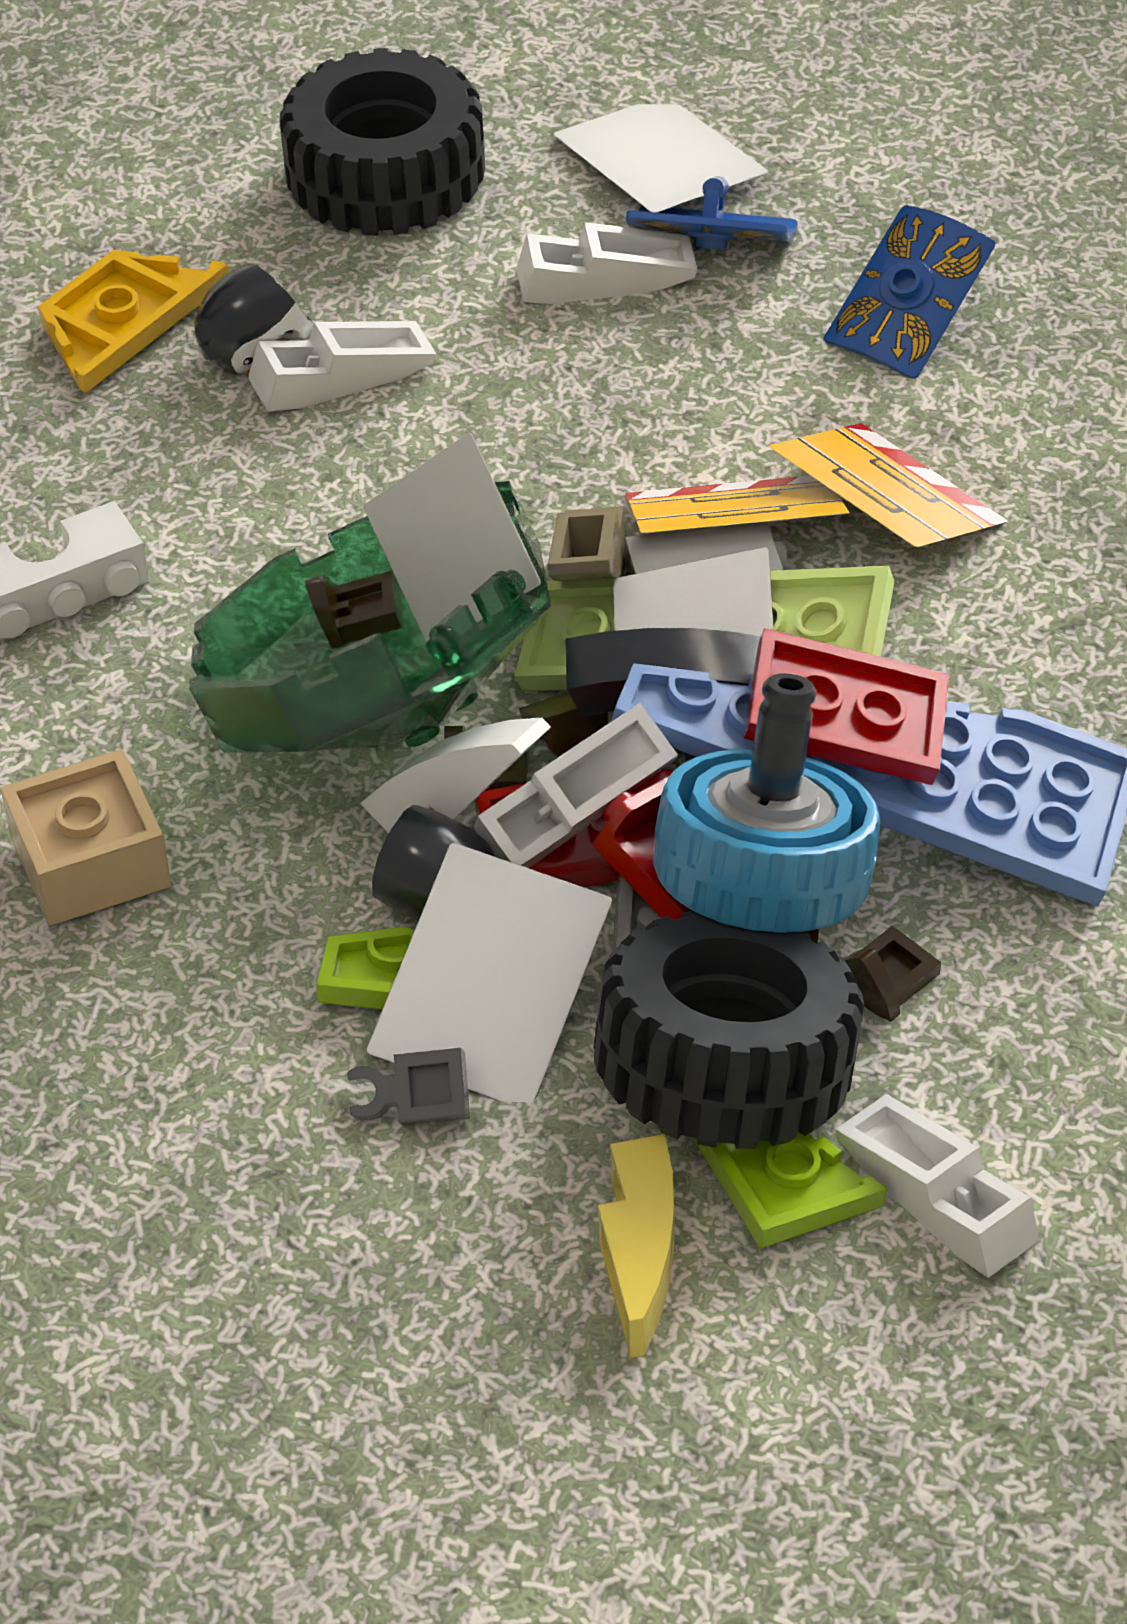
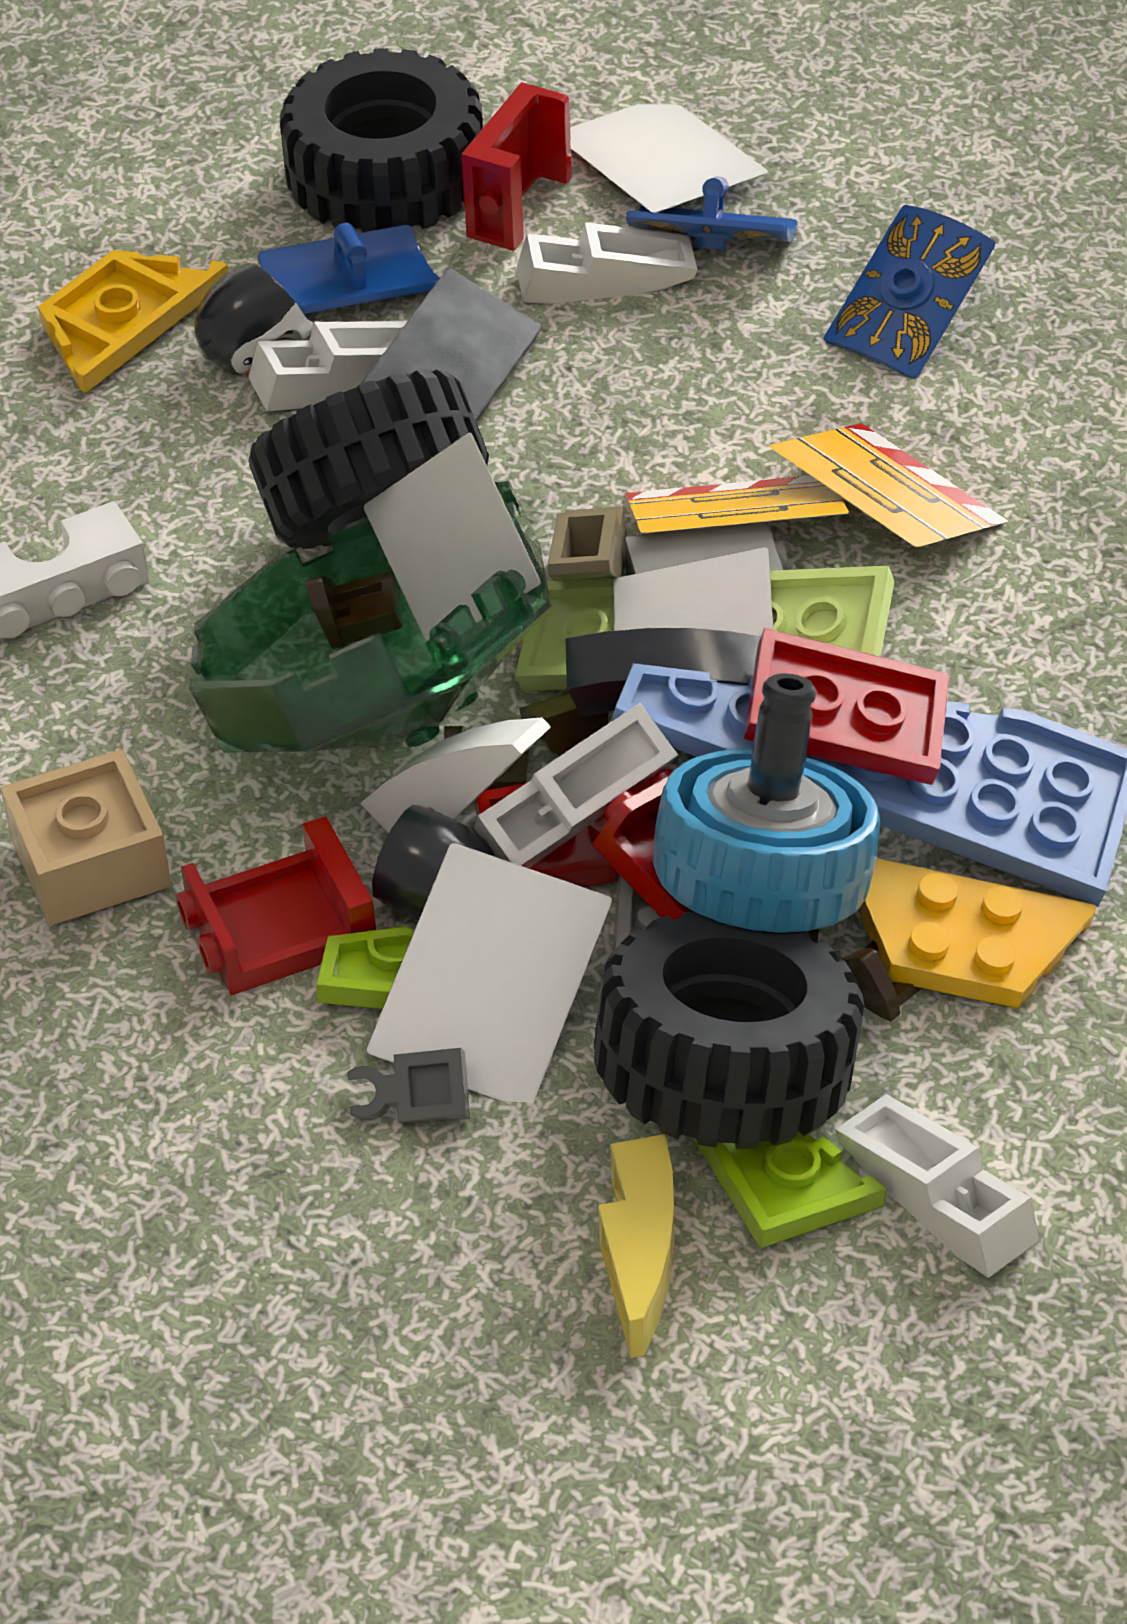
none -> red panel [175,816,376,996]
none -> black tyre [248,369,489,549]
none -> blue shield [257,223,440,314]
none -> tile [361,267,543,422]
none -> red panel [461,82,572,251]
none -> yellow wing [860,858,1096,1009]

